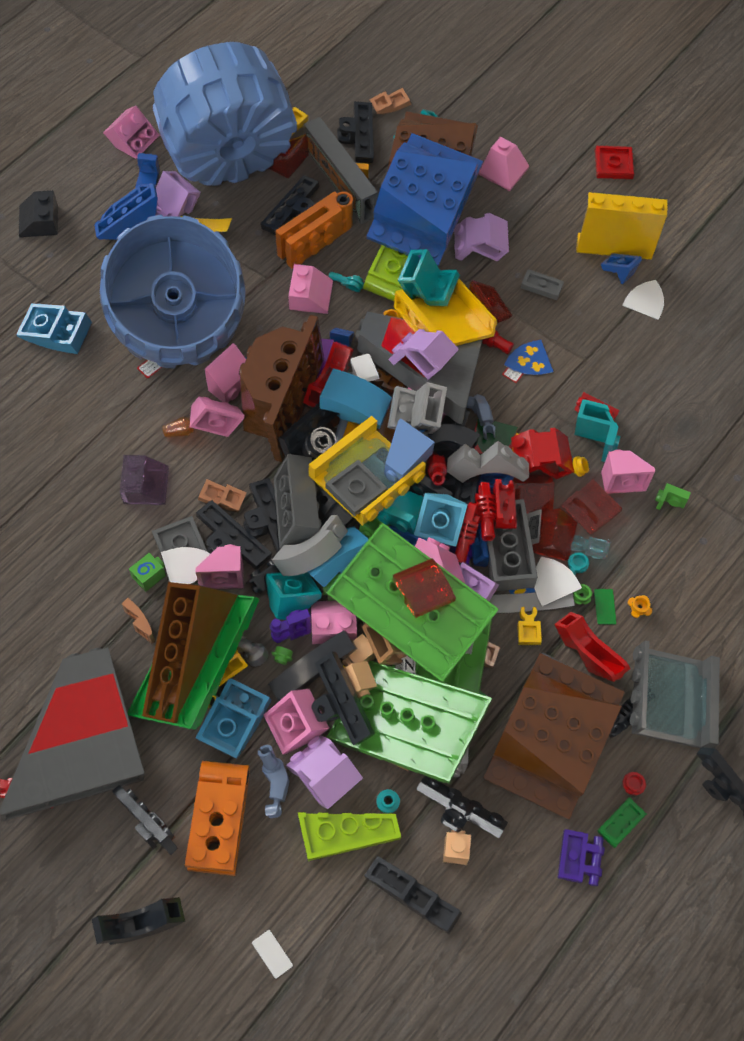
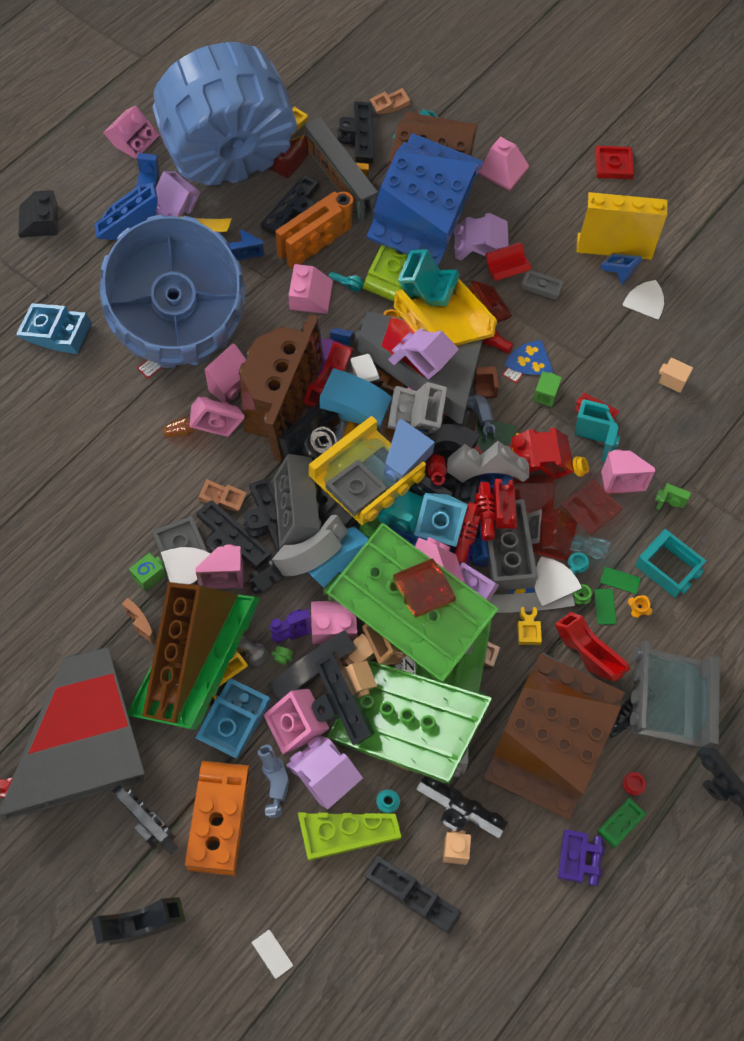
clear purple slope [120,455,169,505] -> none
teal slope [266,572,322,620] -> none
none -> blue slope [228,230,264,260]
none -> copper panel [474,367,499,398]
none -> red panel [486,242,531,281]
none -> bright green brick [533,371,562,407]
none -> green sticker [600,567,641,594]
none -> teal window [635,529,706,598]
none -> light nougat brick [658,357,693,393]

